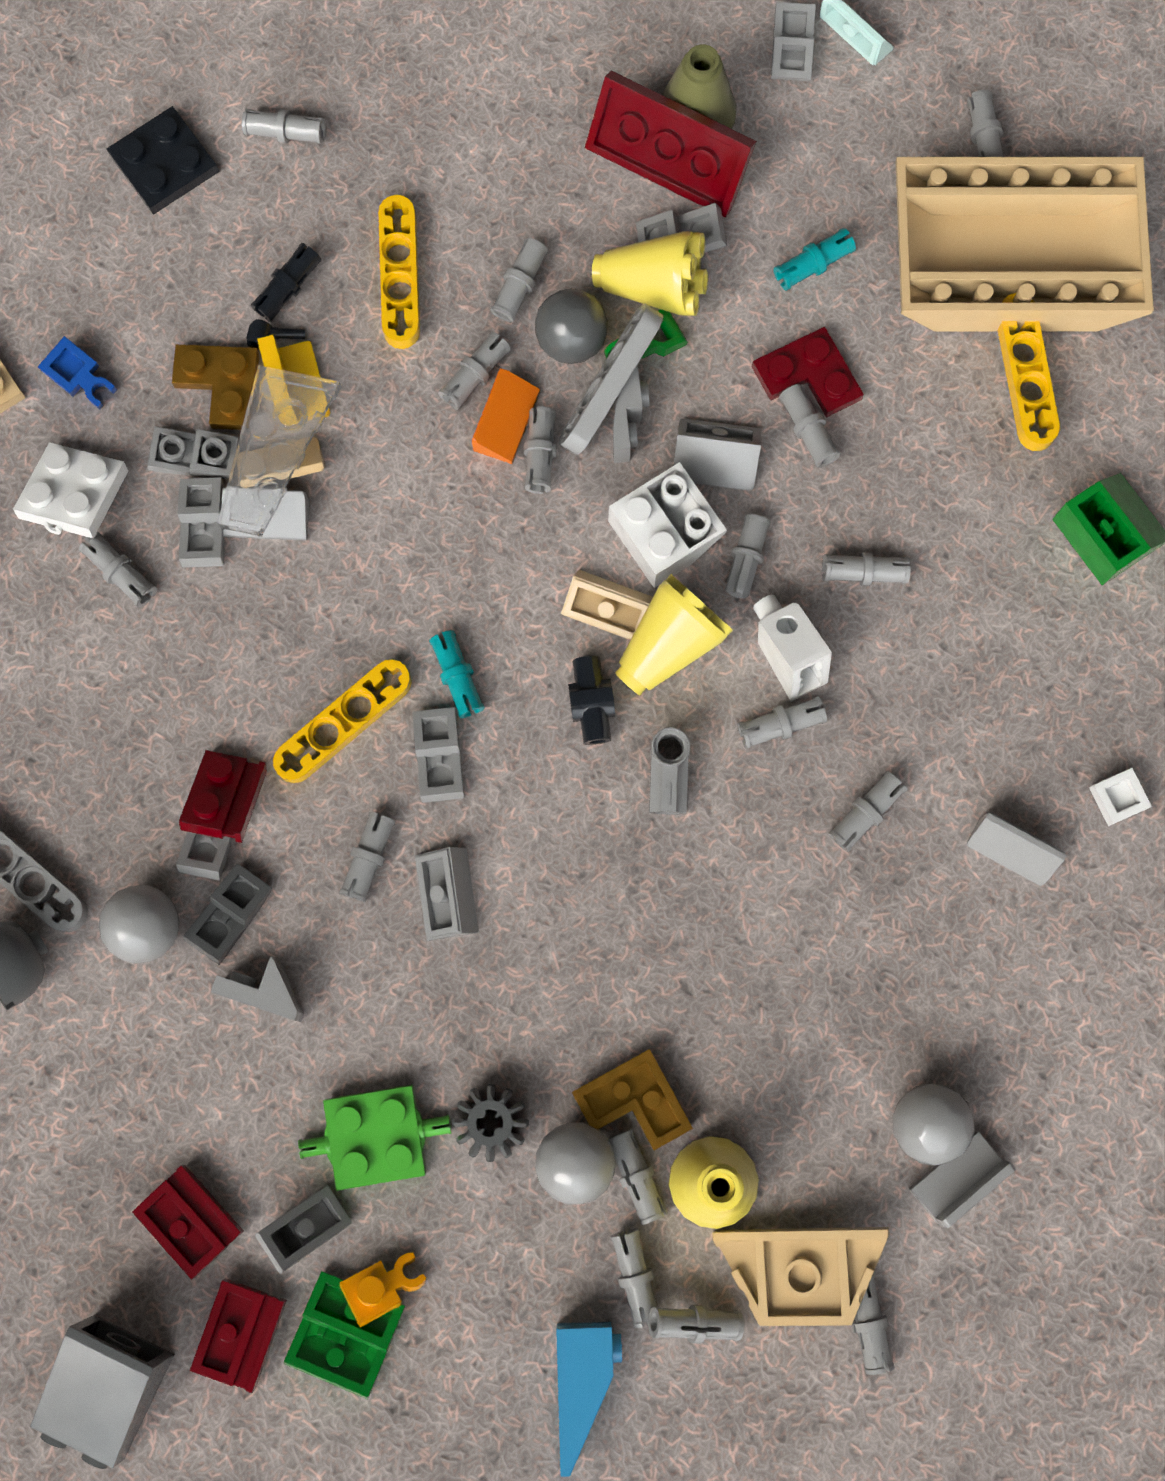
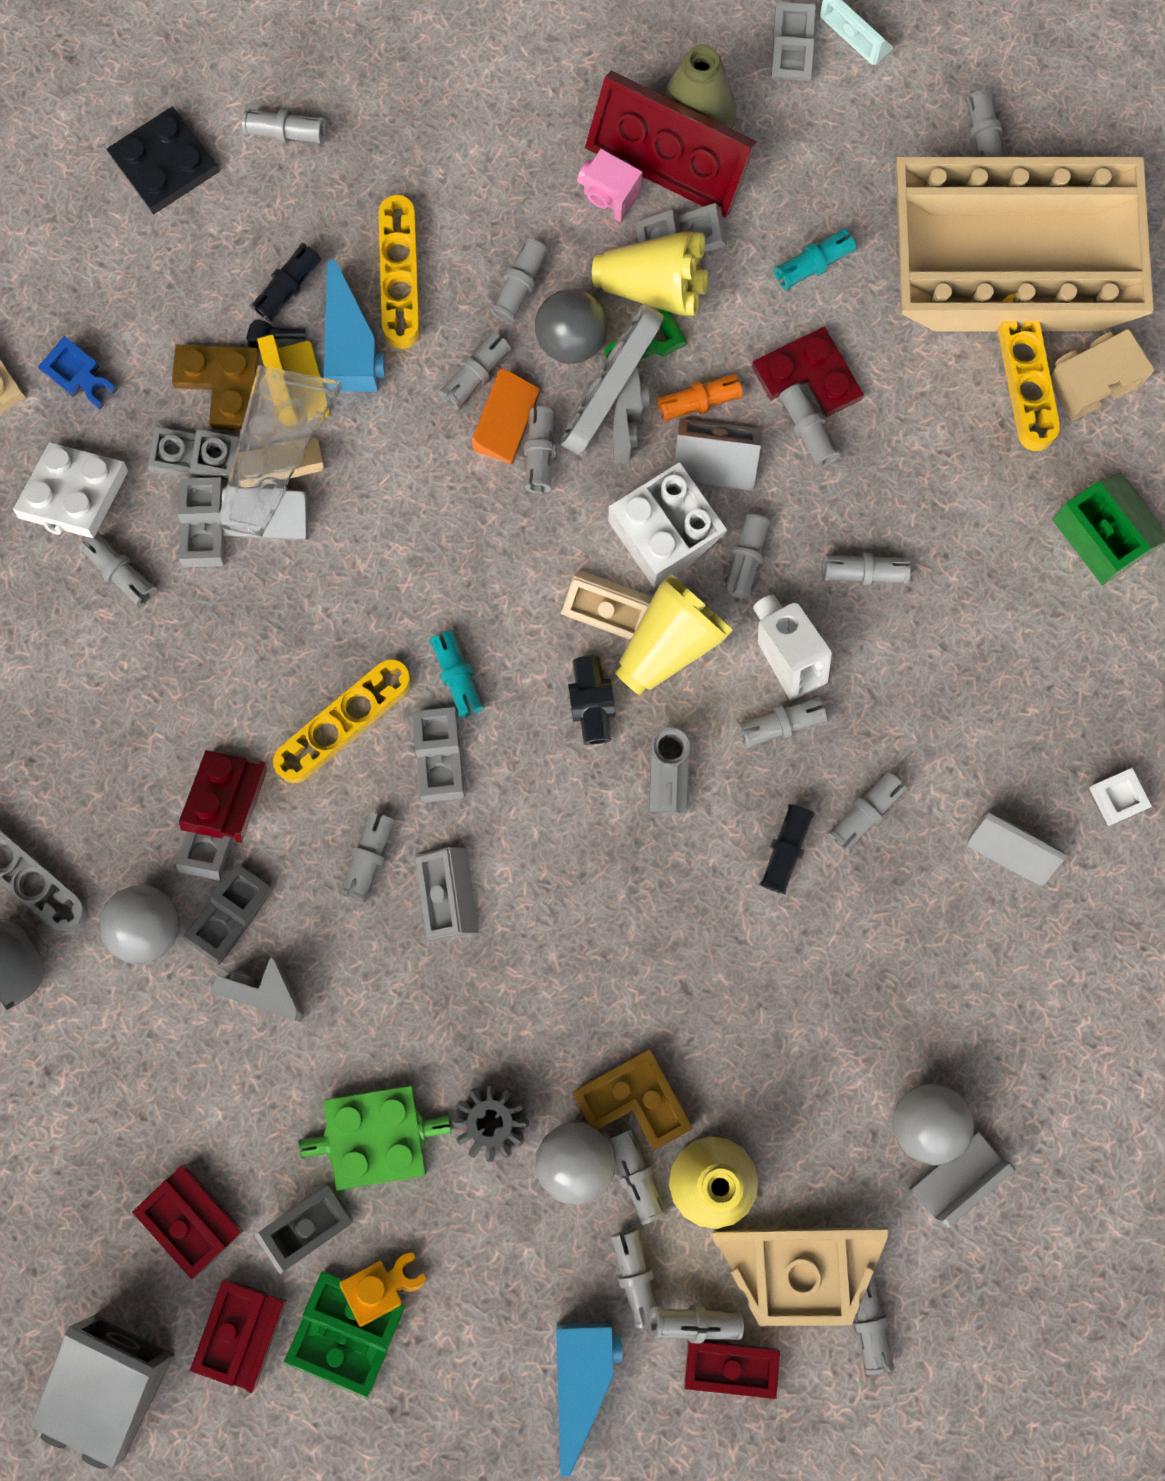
none -> dark azure slope [323,260,386,392]
none -> bright pink brick [577,149,643,222]
none -> orange pin [656,373,743,423]
none -> dark red plate [684,1340,780,1399]
none -> black pin [759,804,815,895]
none -> tan brick [1050,329,1154,421]

